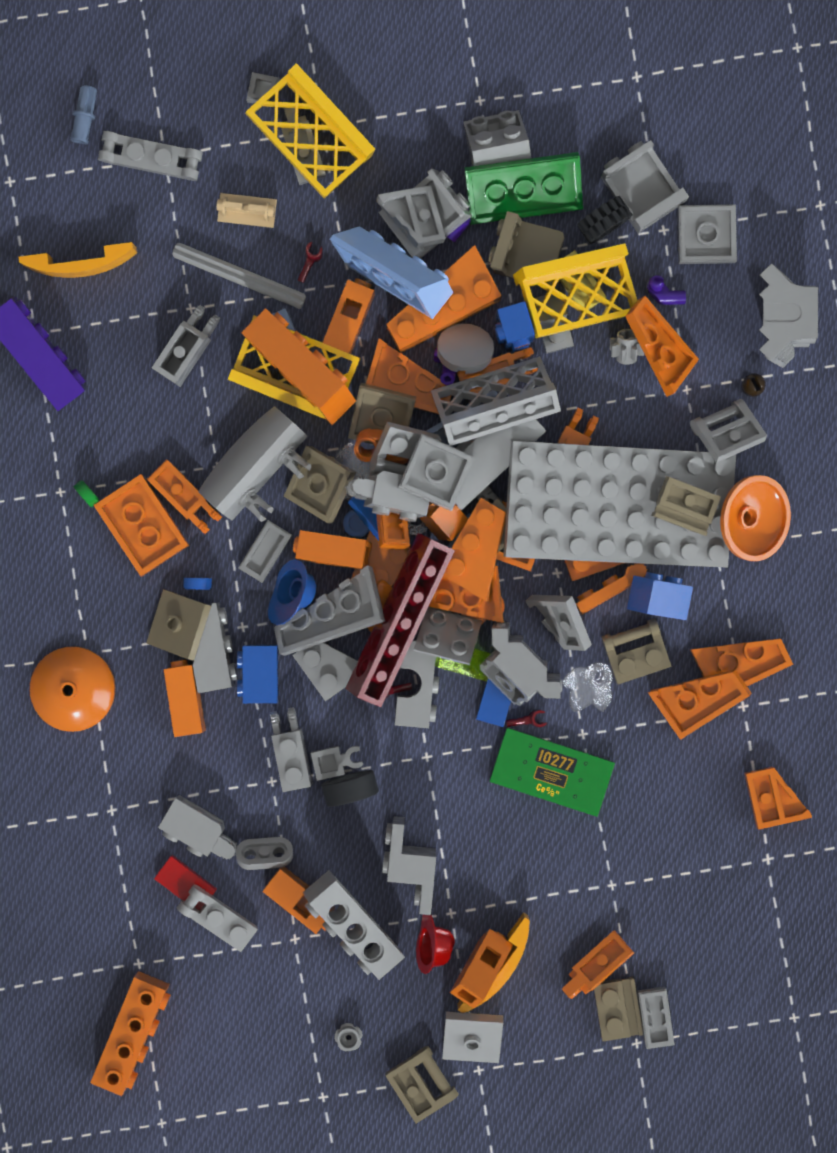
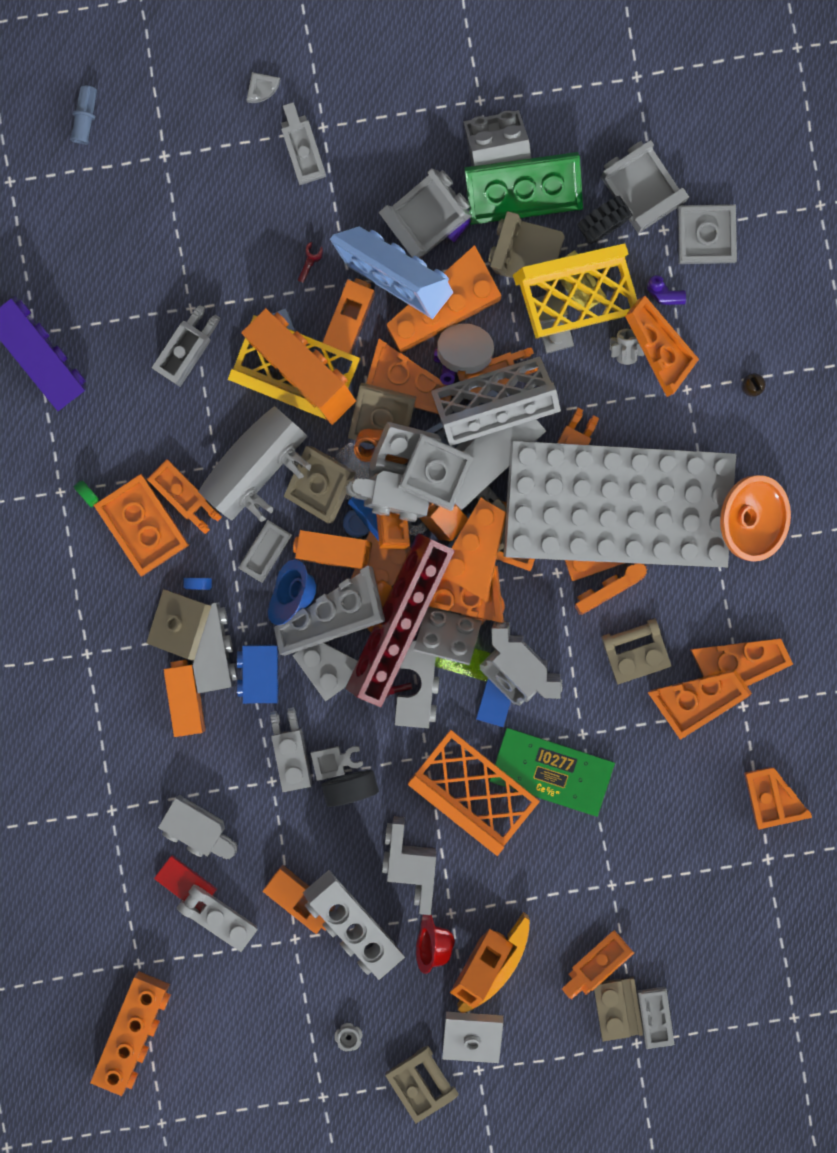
light orange slope [19,242,137,278] -> none
orange dish [30,647,115,732] -> none
light grey plate [97,131,203,181] -> none
light grey axle [172,243,306,309] -> none
tan hinge [217,193,277,228] -> none
light grey plate [236,837,293,870] -> none
yellow fence [245,63,375,199] -> none
light grey wing [377,185,446,248] -> none
blue brick [494,301,535,352] -> none
dark red hand [506,710,547,727] -> none
light grey wing [525,595,592,651] -> none
clear plate [562,662,613,712] -> none
brick [627,572,693,620] -> none
dark tan plate [651,476,721,536] -> none
light grey plate [690,399,767,463] -> none
light grey slope [759,264,818,368] -> none
none -> orange fence [408,729,540,856]

